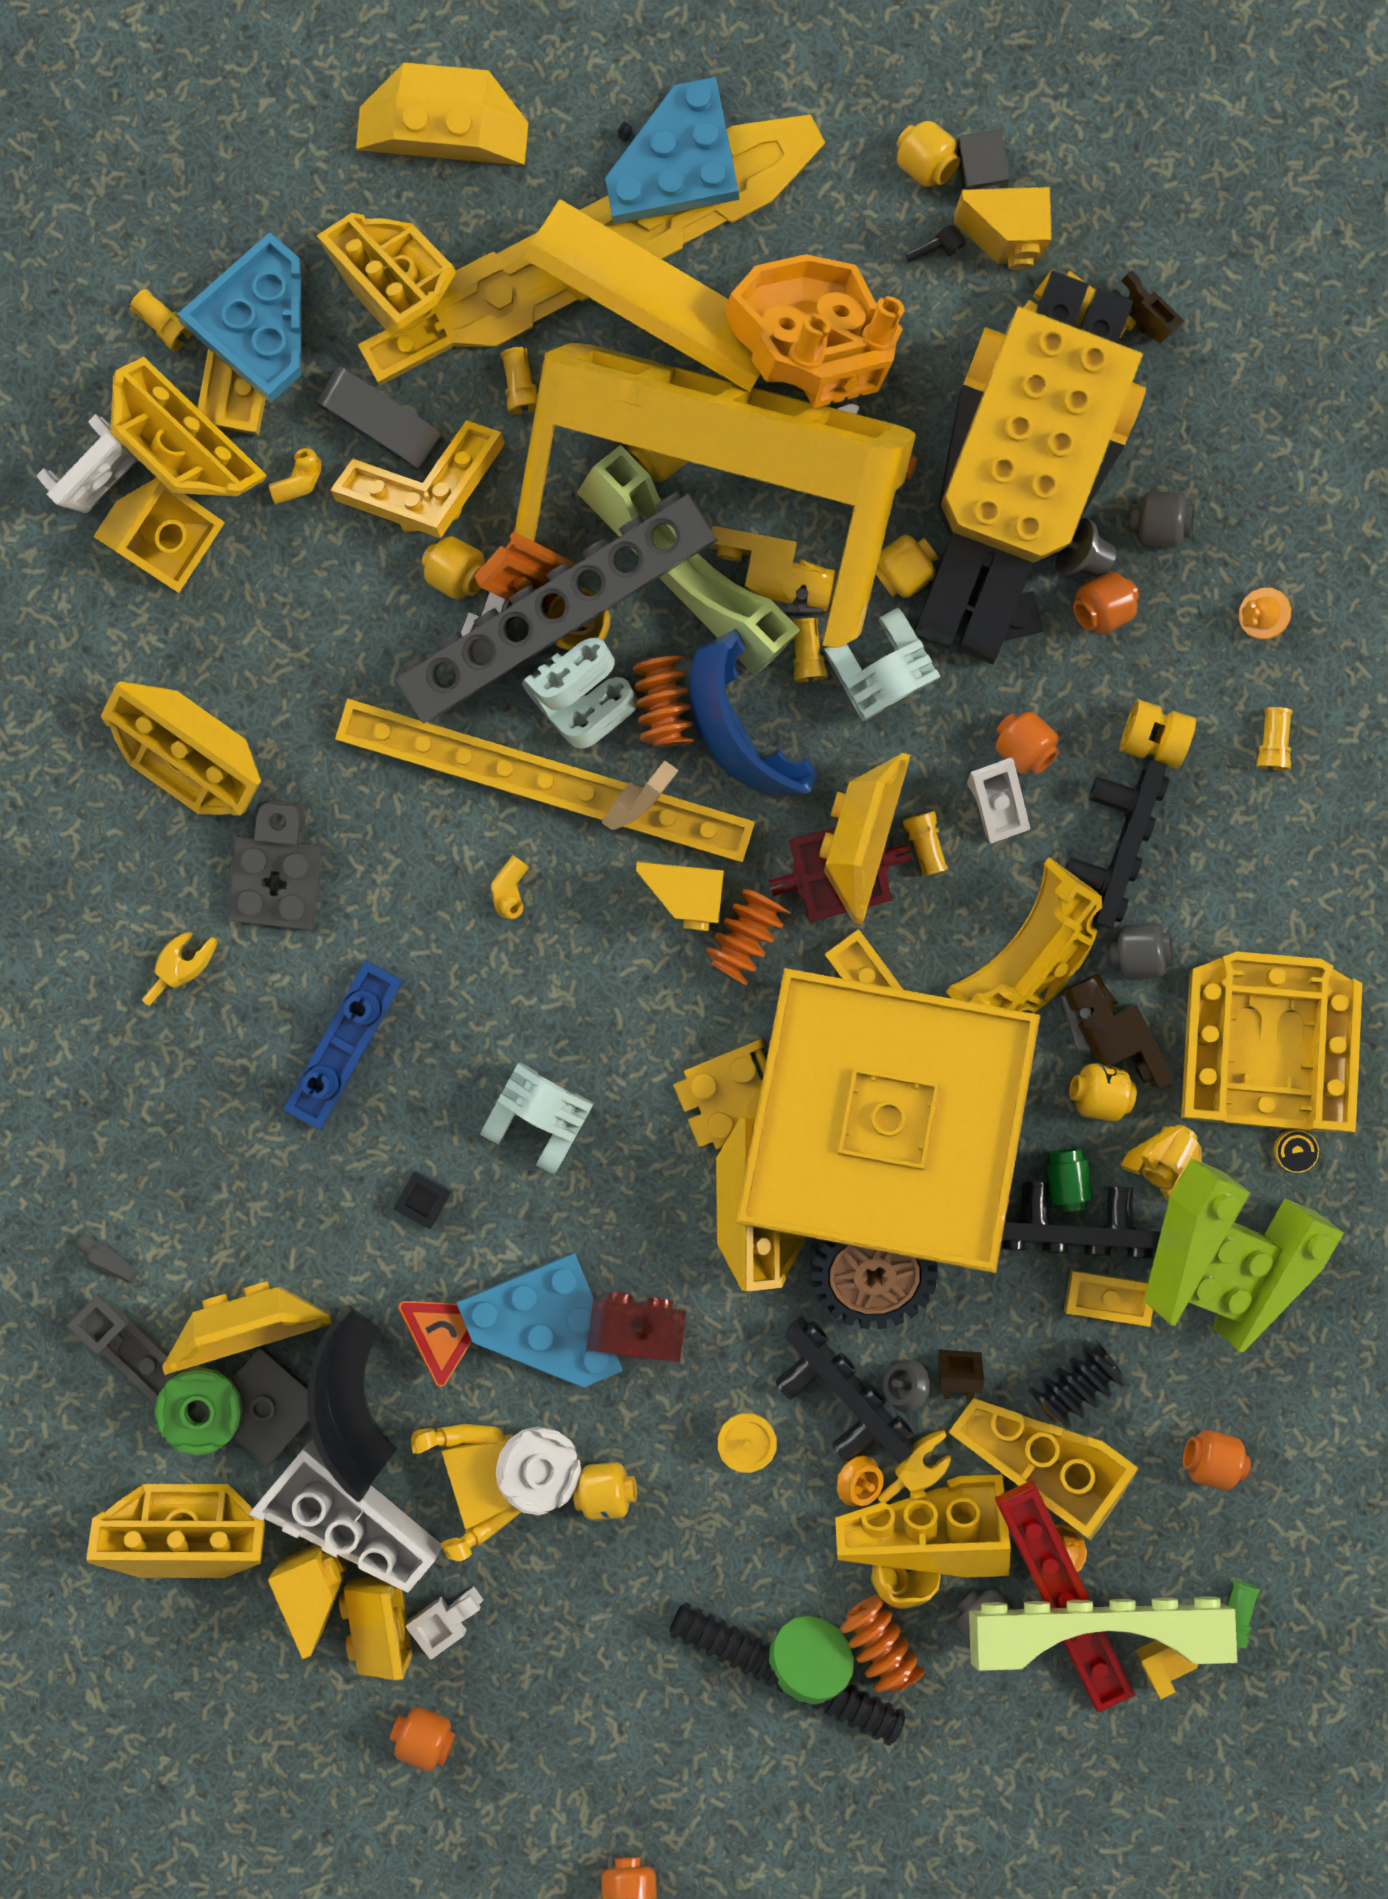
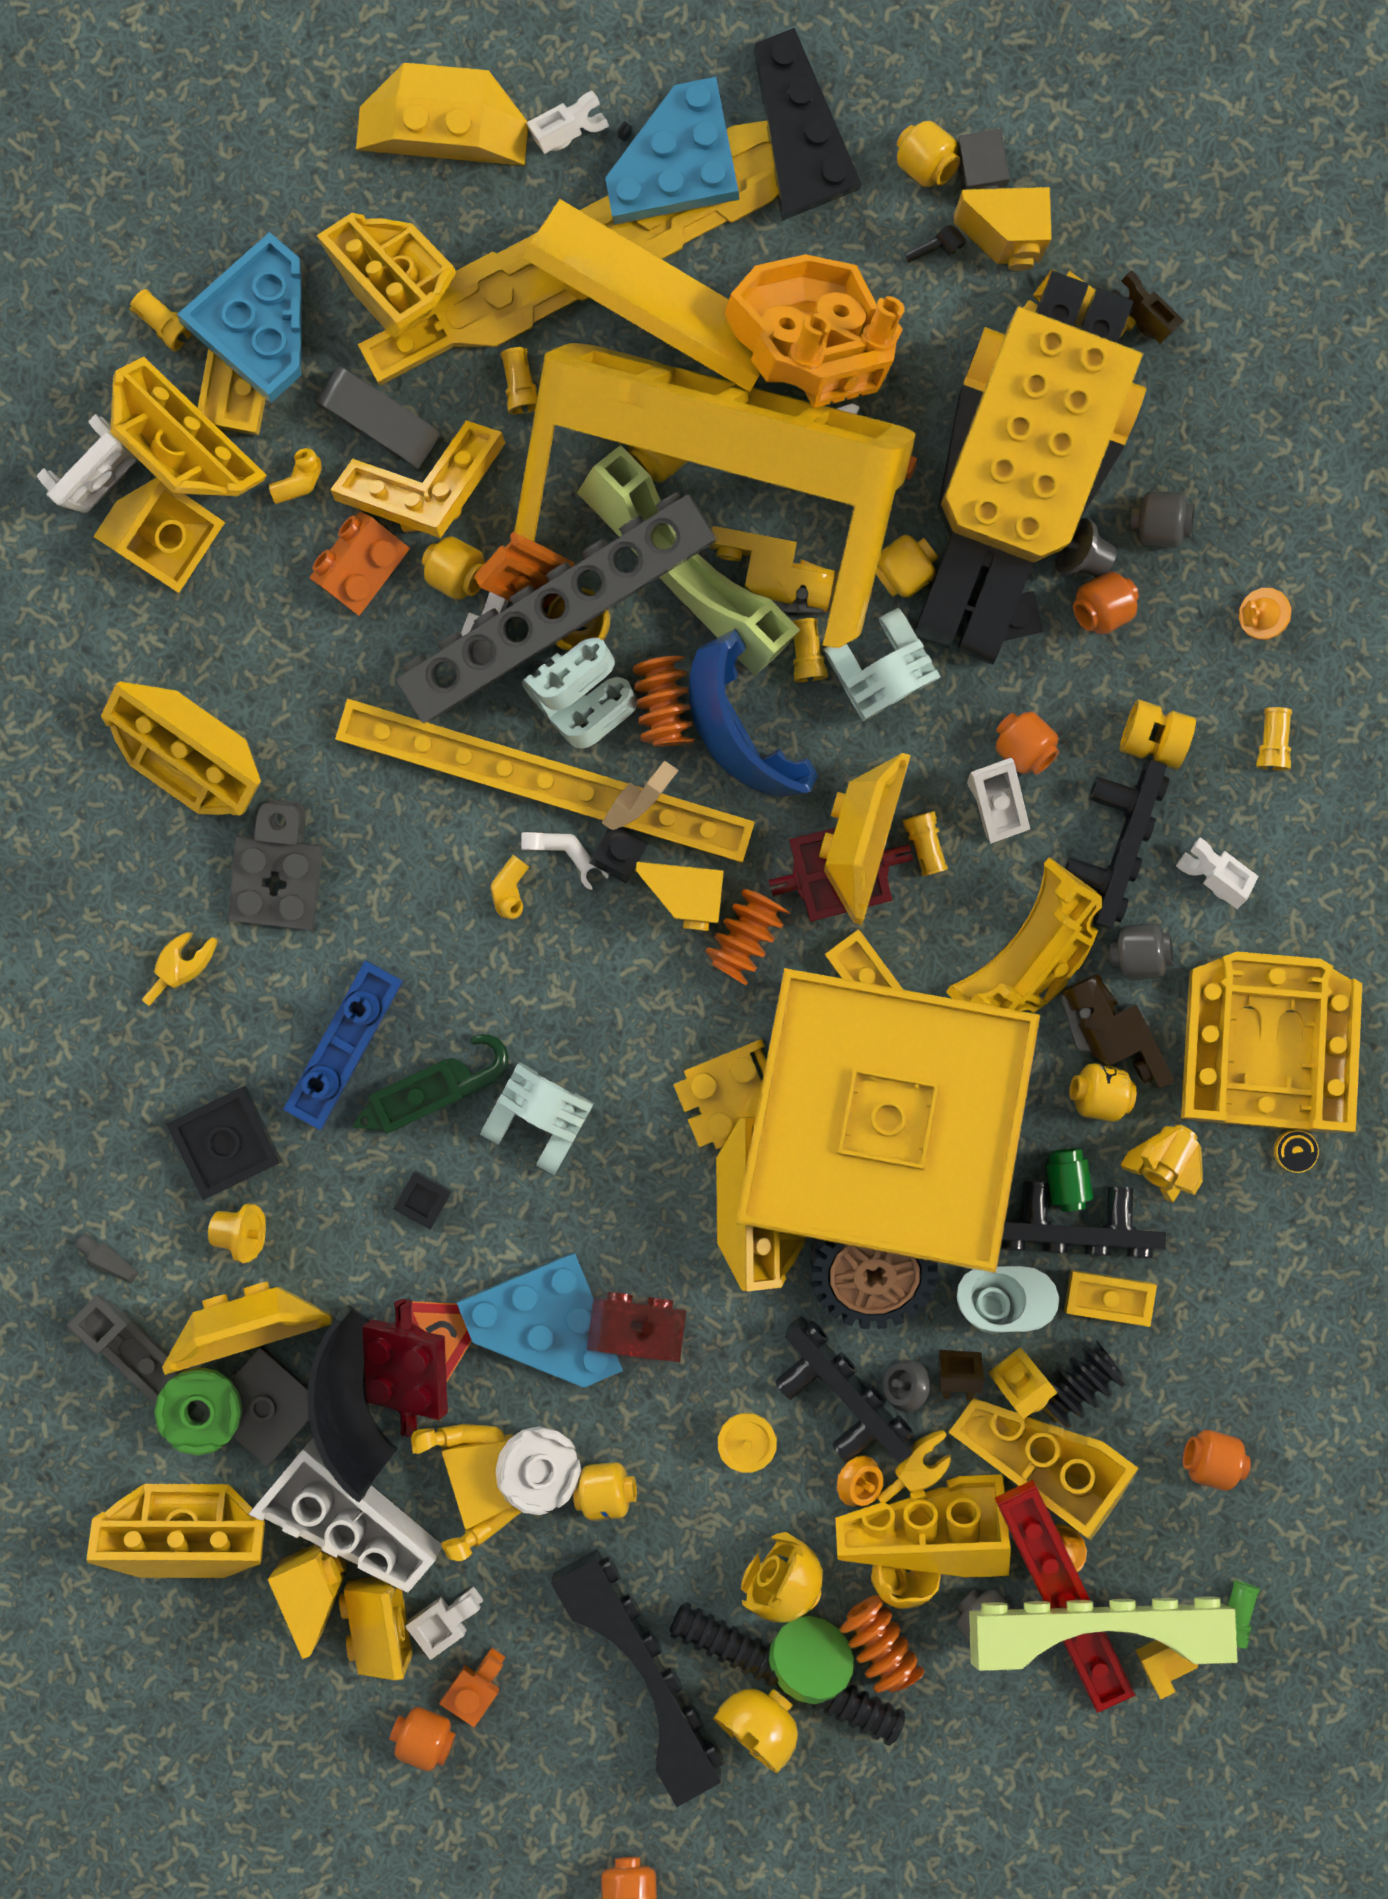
lime wedge [1144,1158,1344,1353] -> none
none -> black plate [166,1086,282,1200]
none -> yellow piece [208,1203,266,1263]
none -> orange bracket [310,511,410,616]
none -> dark green plate [353,1034,509,1134]
none -> dark red plate [362,1299,448,1437]
none -> orange plate [439,1648,506,1728]
none -> white arm [521,832,608,890]
none -> white plate [526,91,609,154]
none -> black arch [551,1549,724,1807]
none -> black plate [589,828,648,883]
none -> yellow cylinder [713,1688,798,1773]
none -> yellow cylinder [741,1532,823,1623]
none -> black wing [754,28,862,221]
none -> light aqua piece [956,1266,1059,1334]
none -> yellow plate [988,1347,1057,1420]
none -> white plate [1176,837,1259,909]

